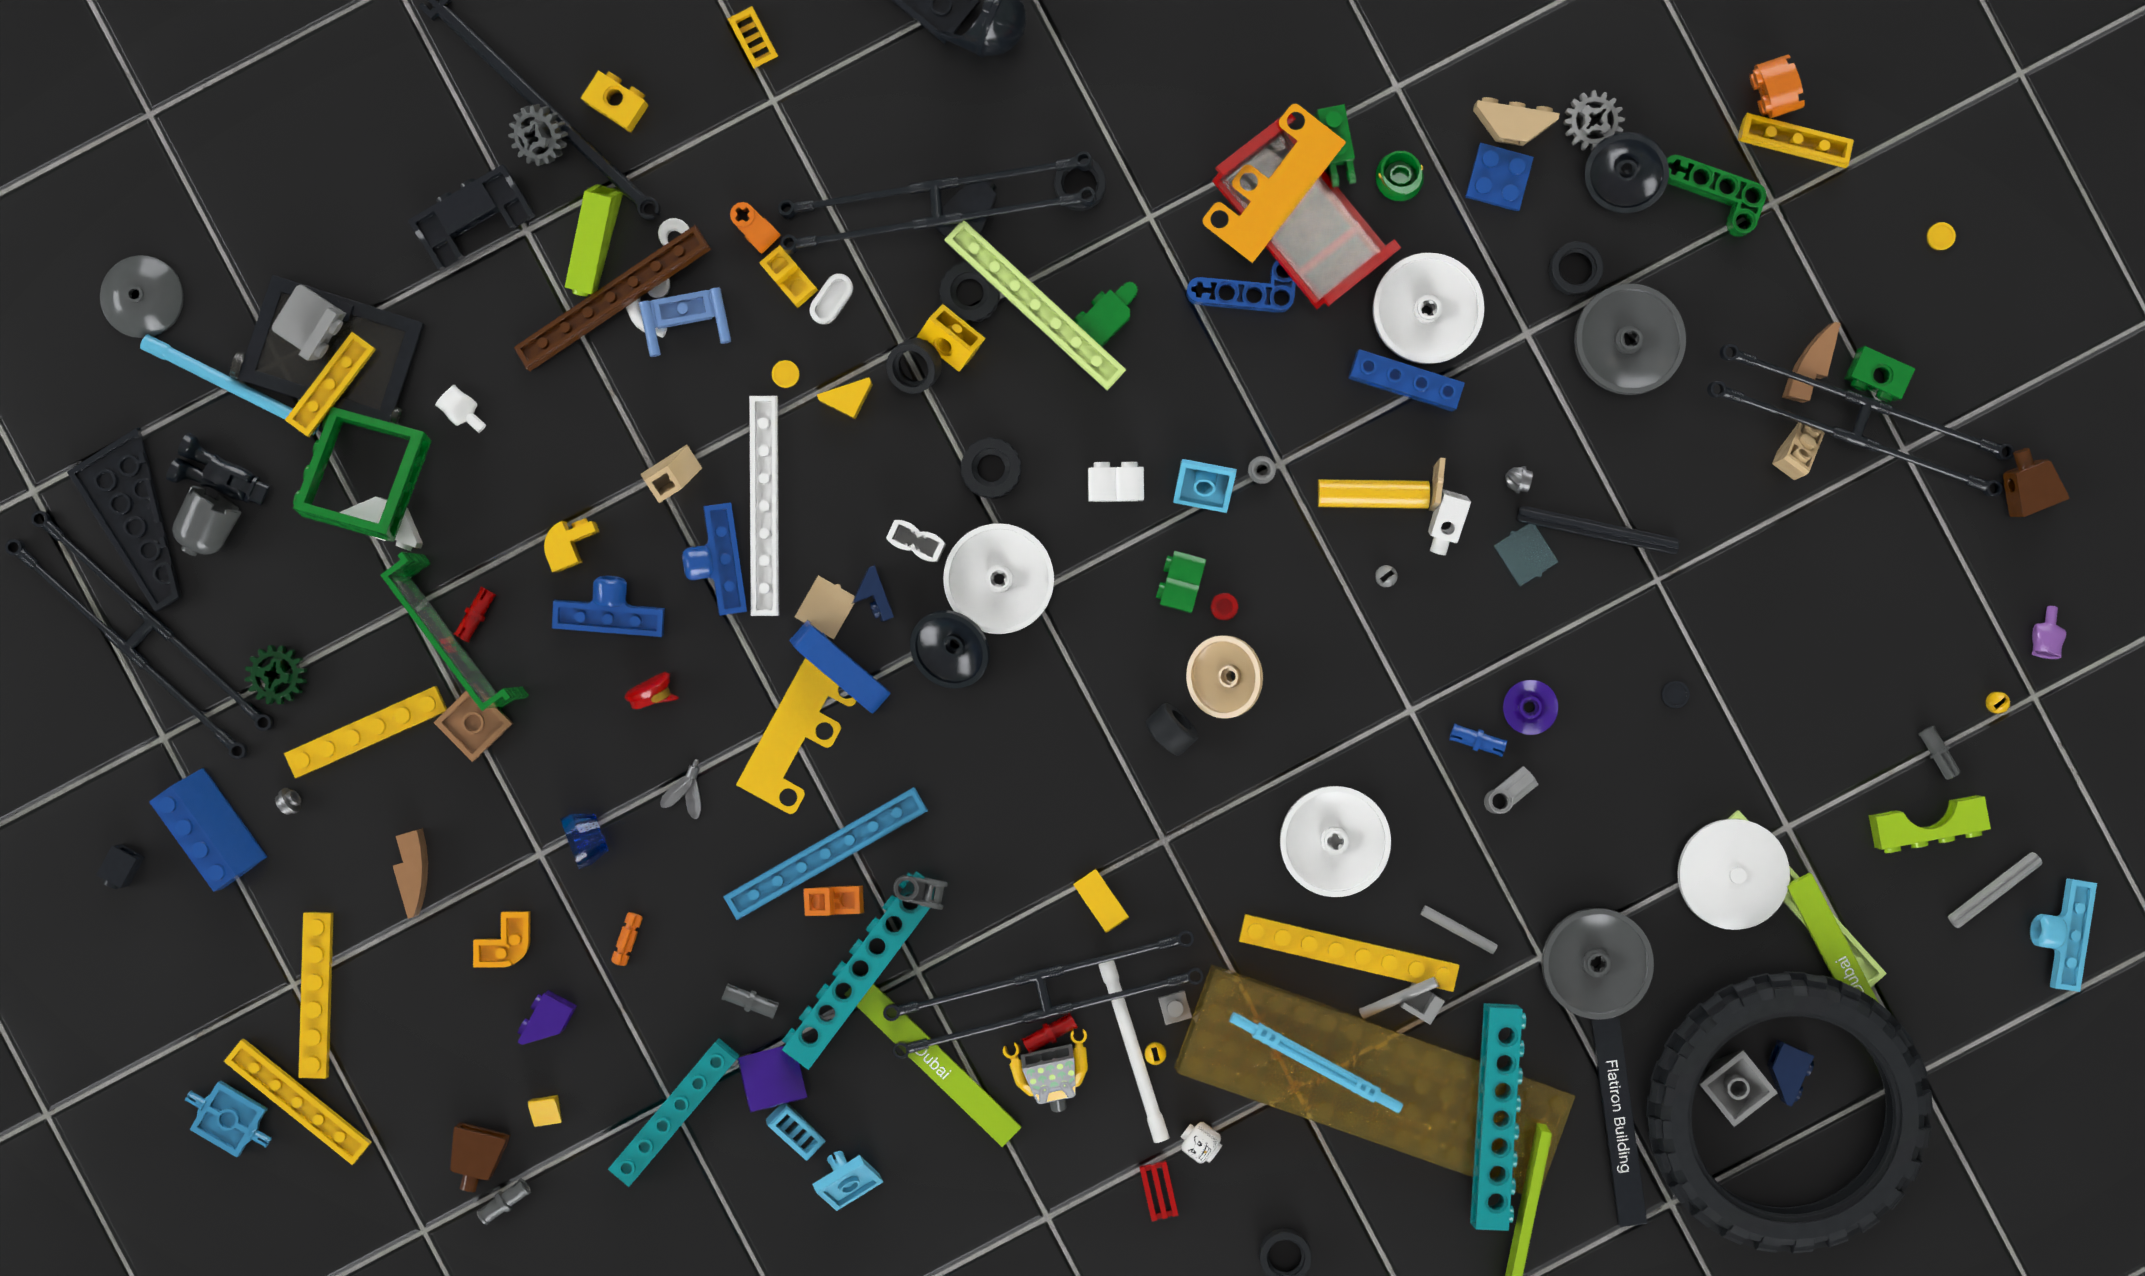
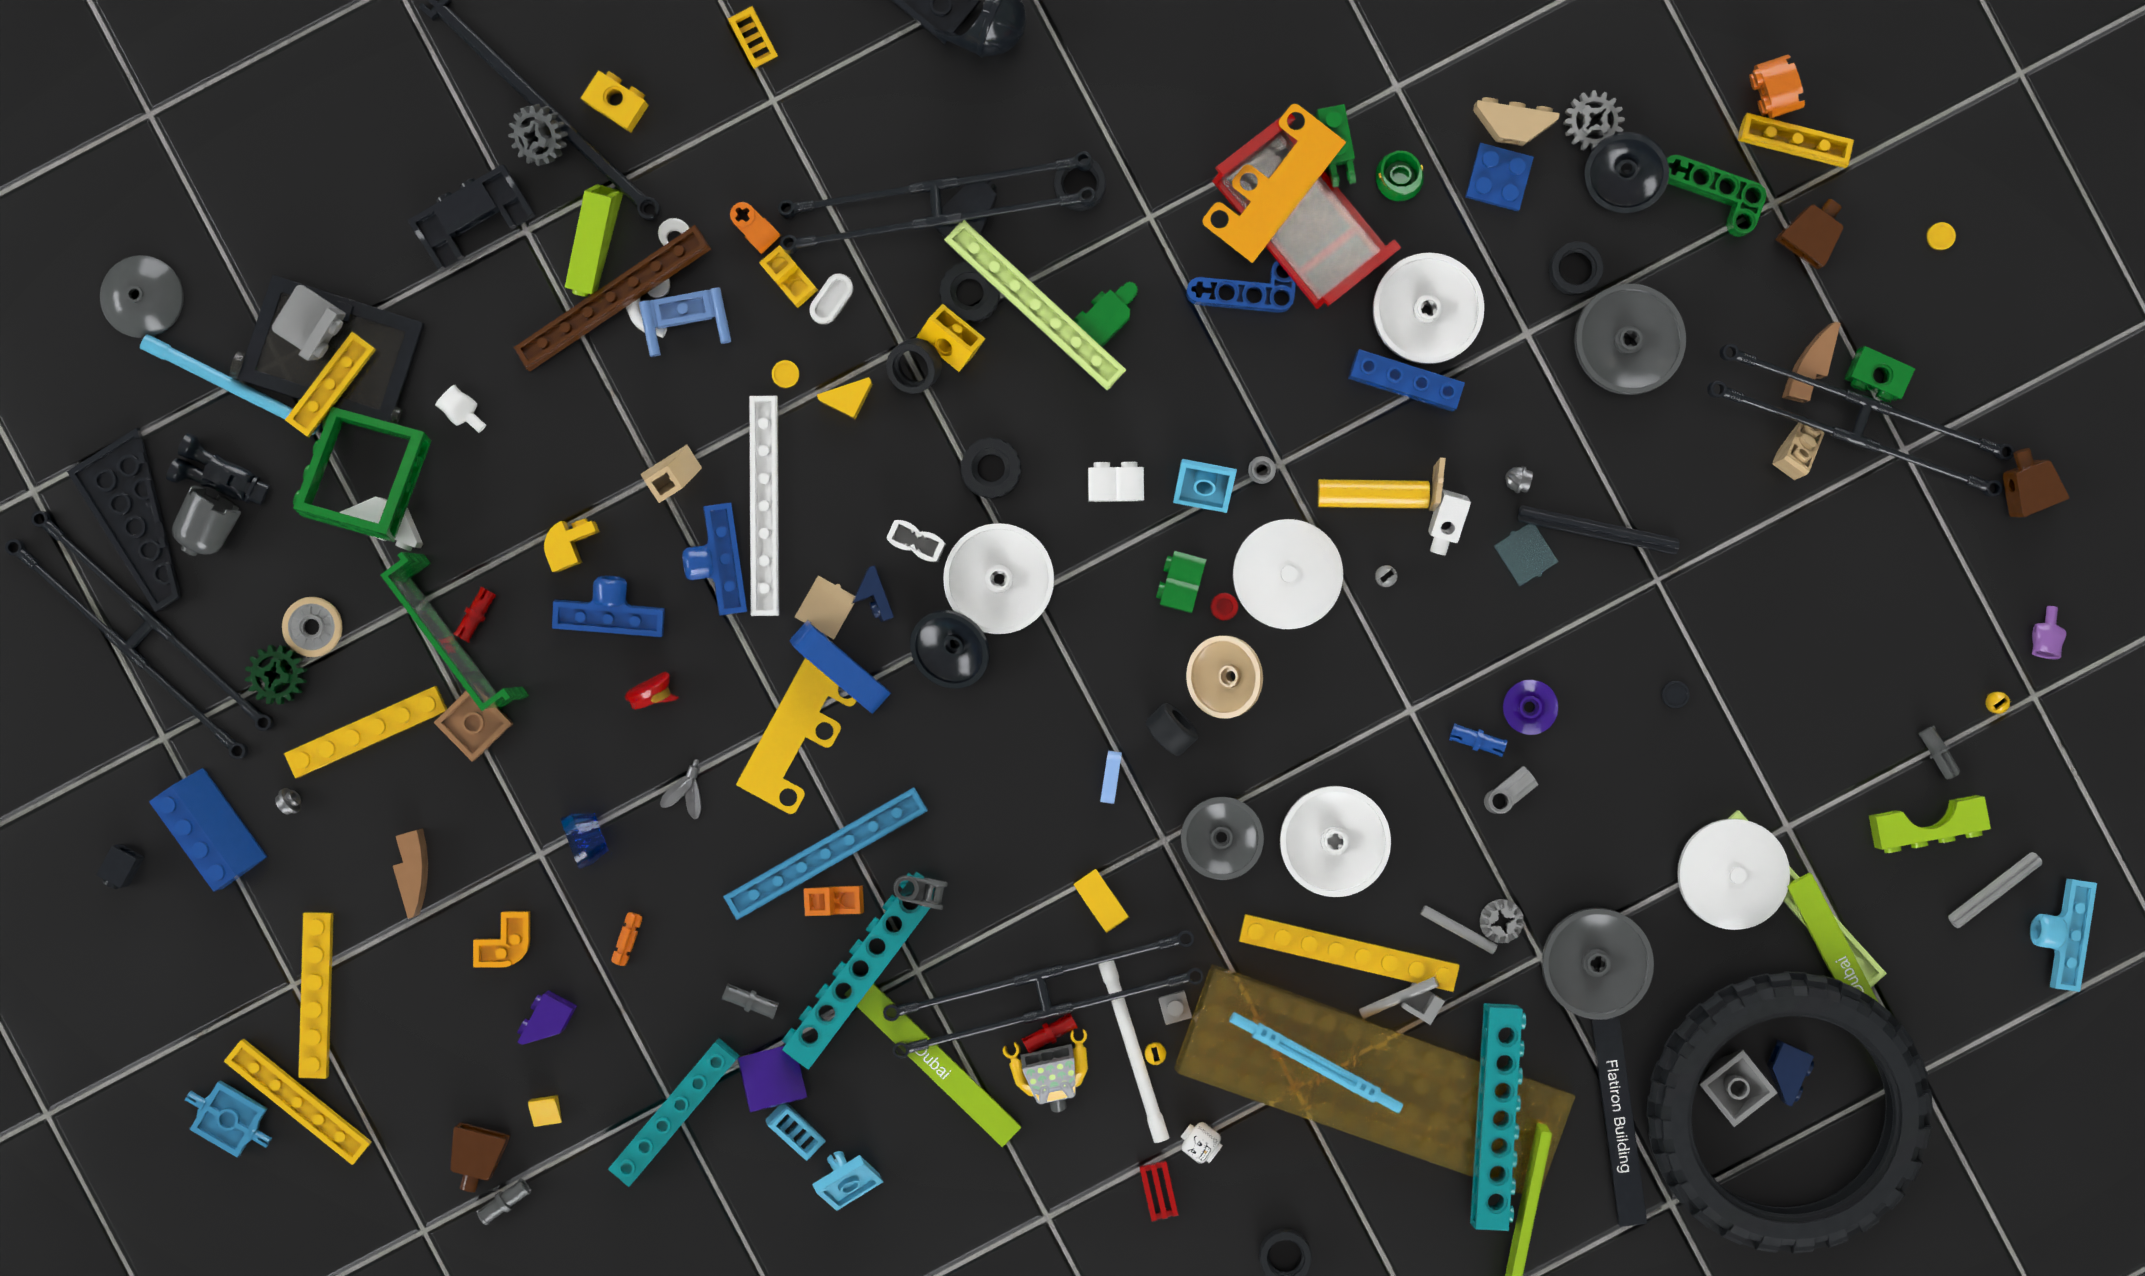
none -> wheel [282,597,342,657]
none -> light blue beam [1100,750,1122,804]
none -> dark grey dish [1181,797,1264,880]
none -> white dish [1233,519,1343,629]
none -> light grey gear [1480,899,1524,943]
none -> reddish brown torso [1775,199,1844,270]

